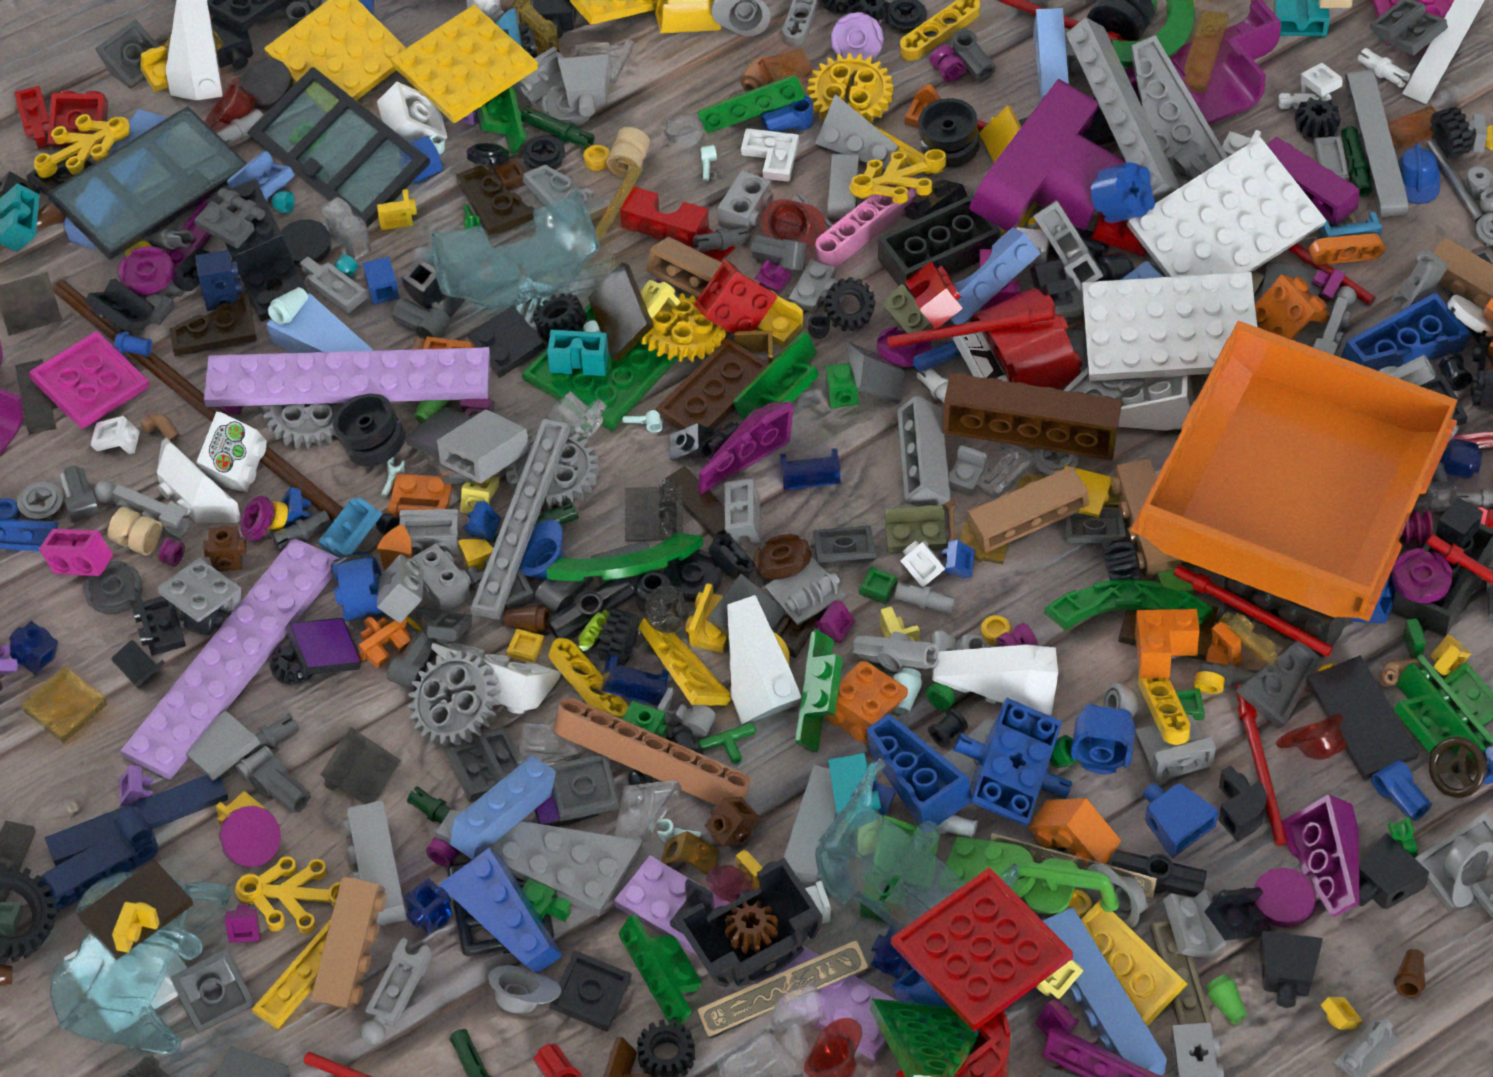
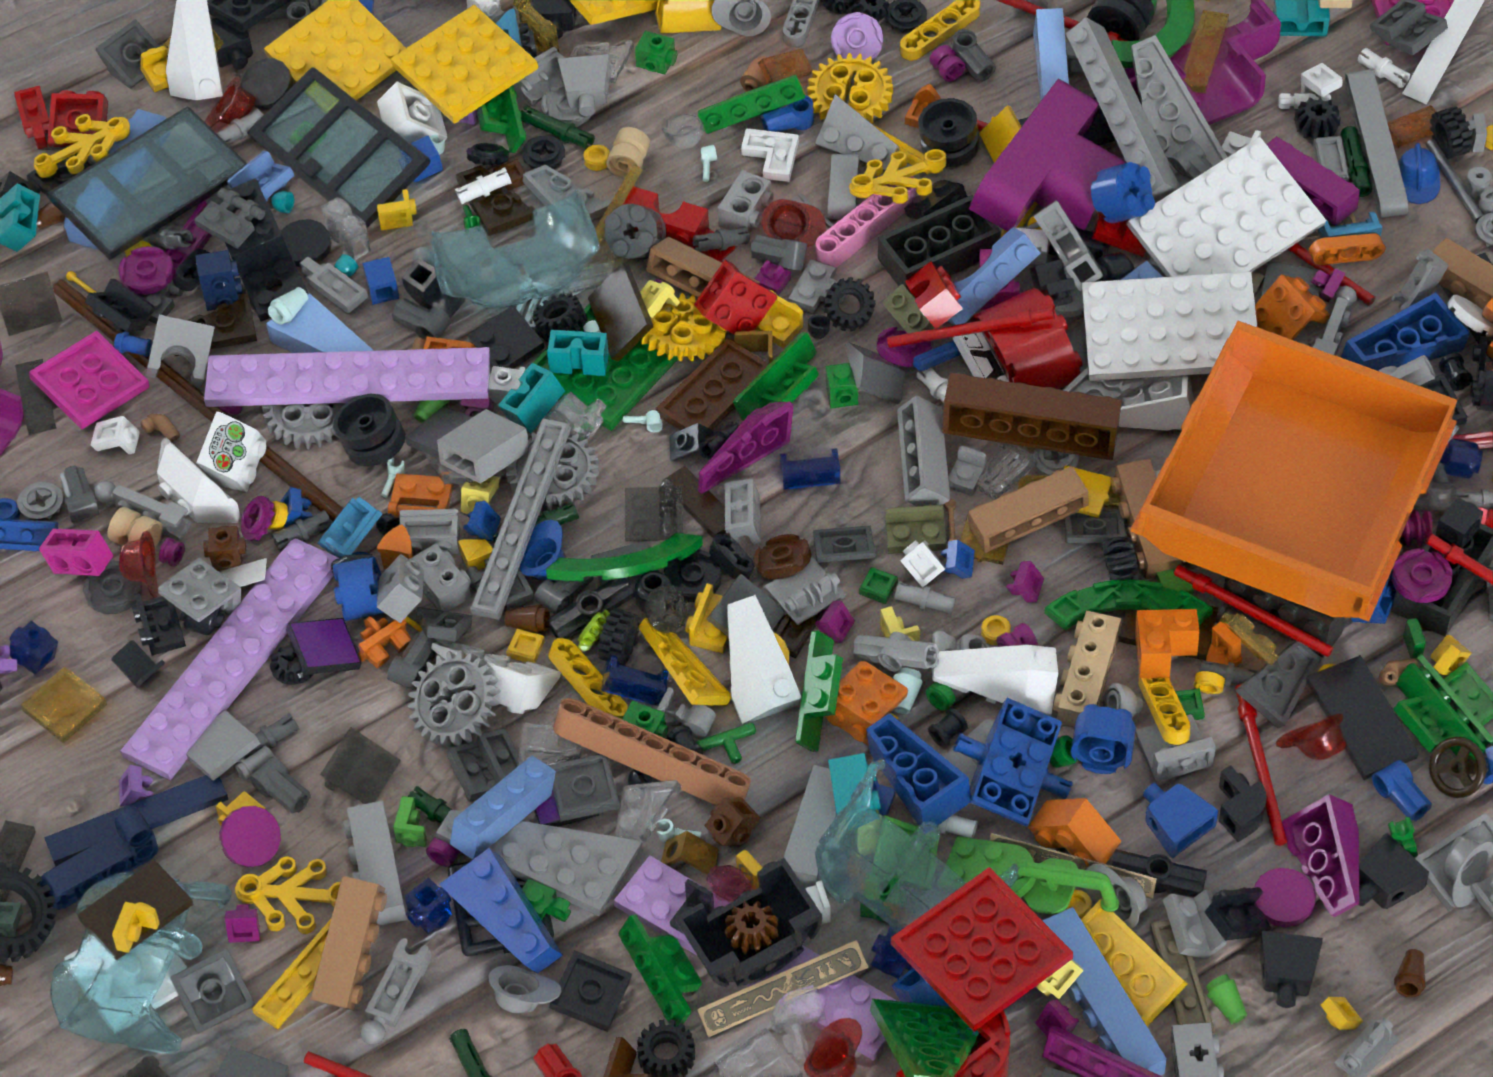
none -> yellow hinge [66,271,96,293]
none -> clear red piece [119,531,158,598]
none -> light grey piece [145,314,214,388]
none -> white sticker [221,558,267,587]
none -> bright green bracket [393,796,427,847]
none -> white pin [455,167,512,205]
none -> white brick [488,366,526,403]
none -> teal brick [498,363,565,434]
none -> dark grey brick [604,204,666,260]
none -> green brick [635,30,678,75]
none -> magenta tile [1006,561,1044,603]
none -> tan brick [1053,610,1121,727]

